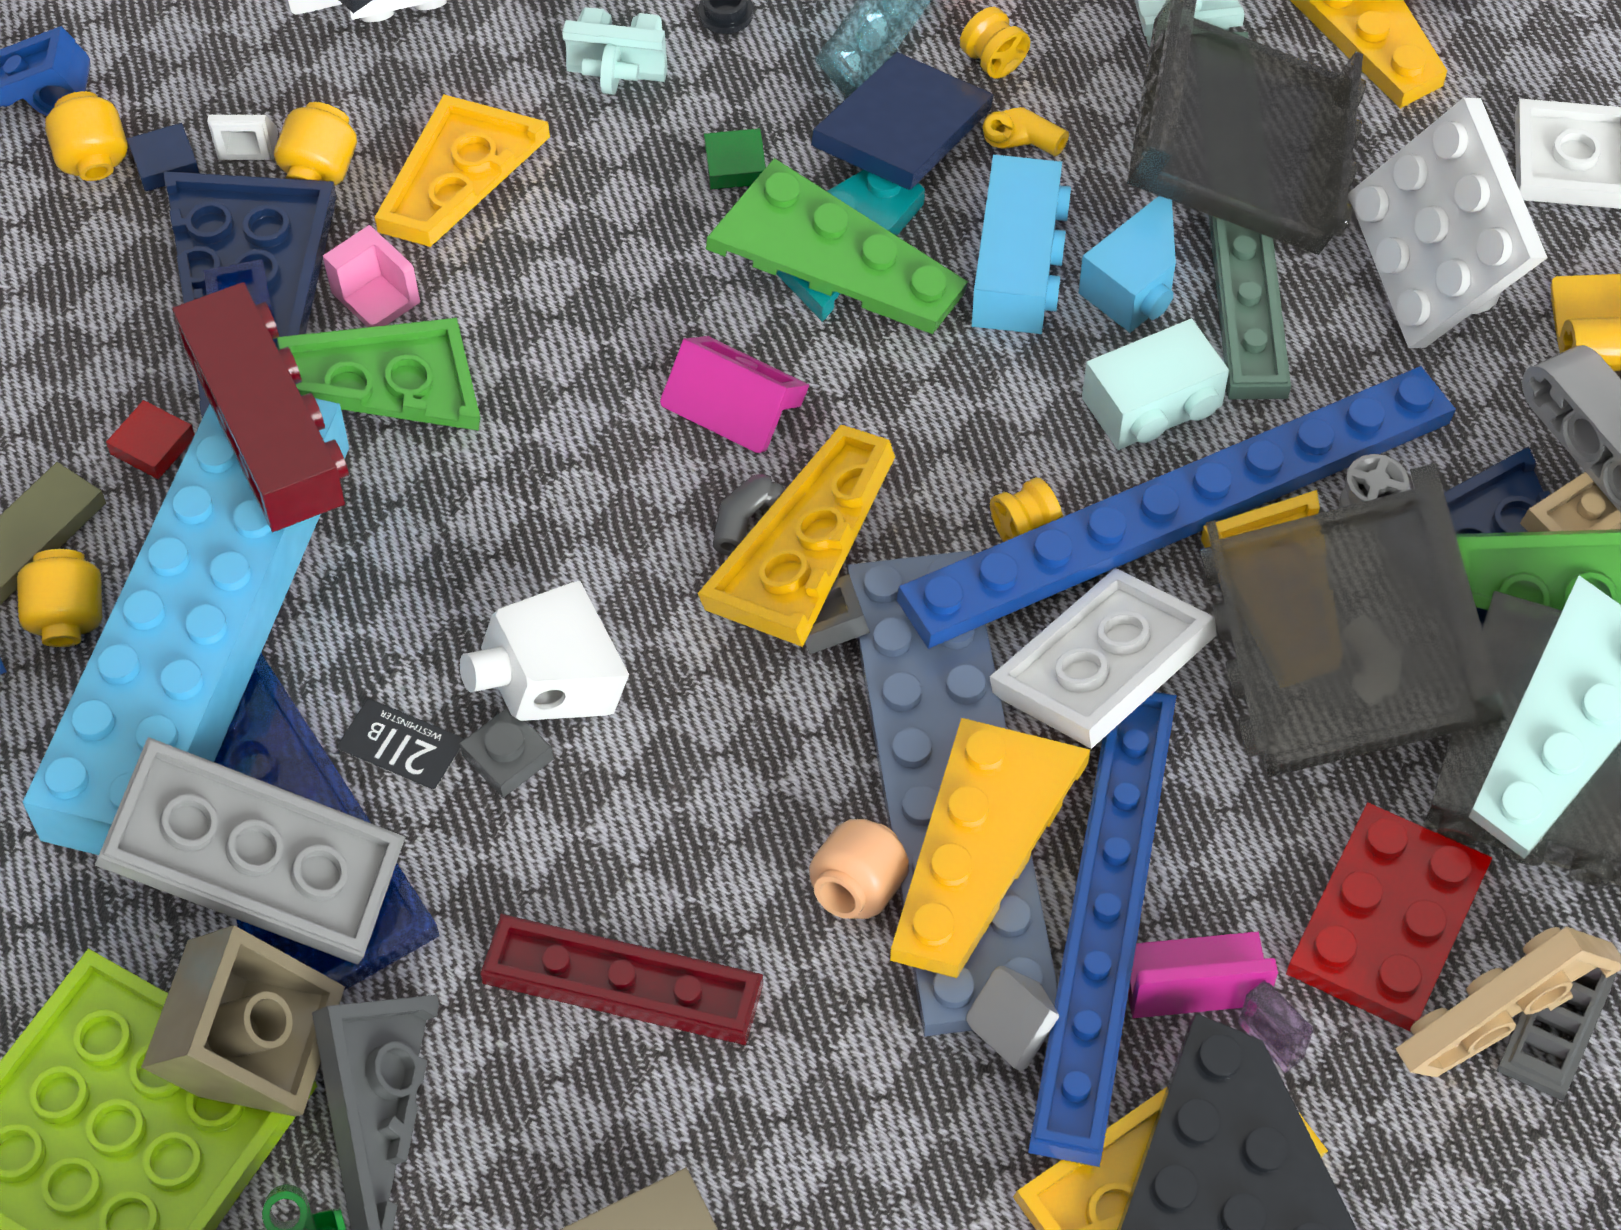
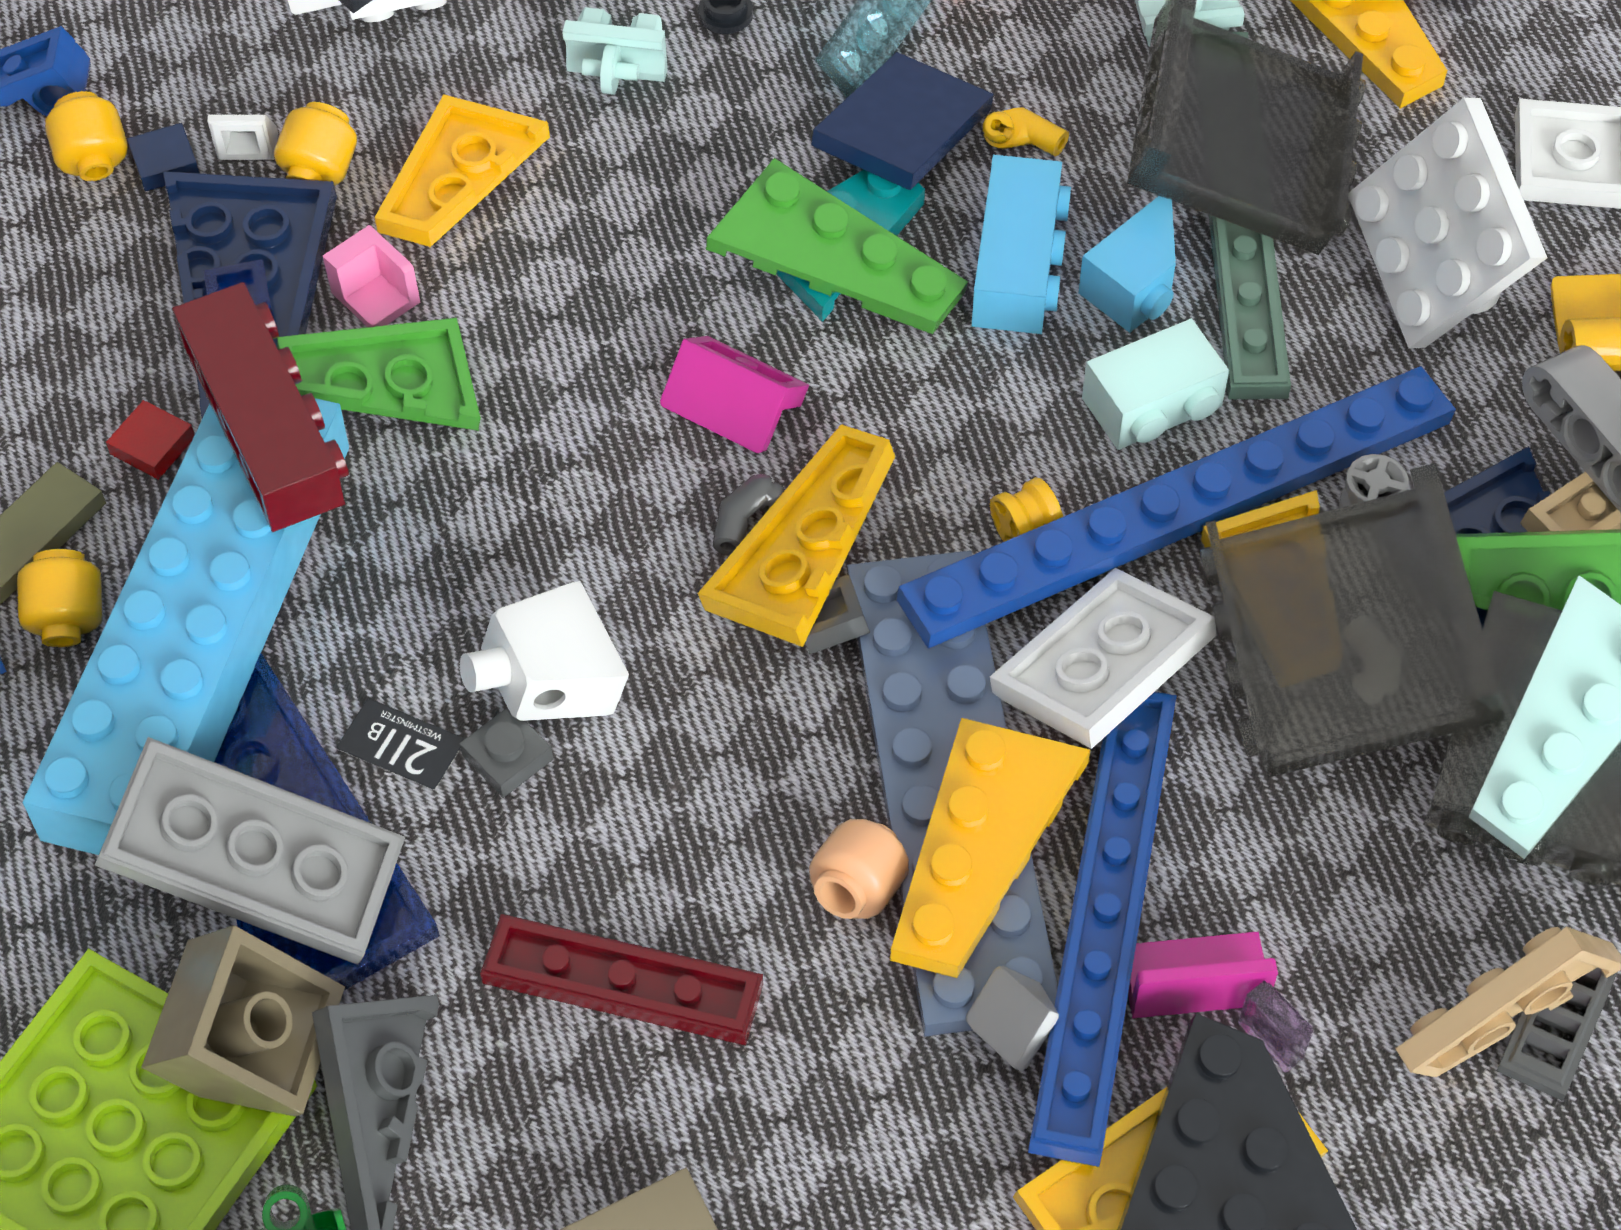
green tile [704,128,766,190] -> none
yellow wheel [960,6,1030,79] -> none
red plate [1286,802,1493,1032] -> none

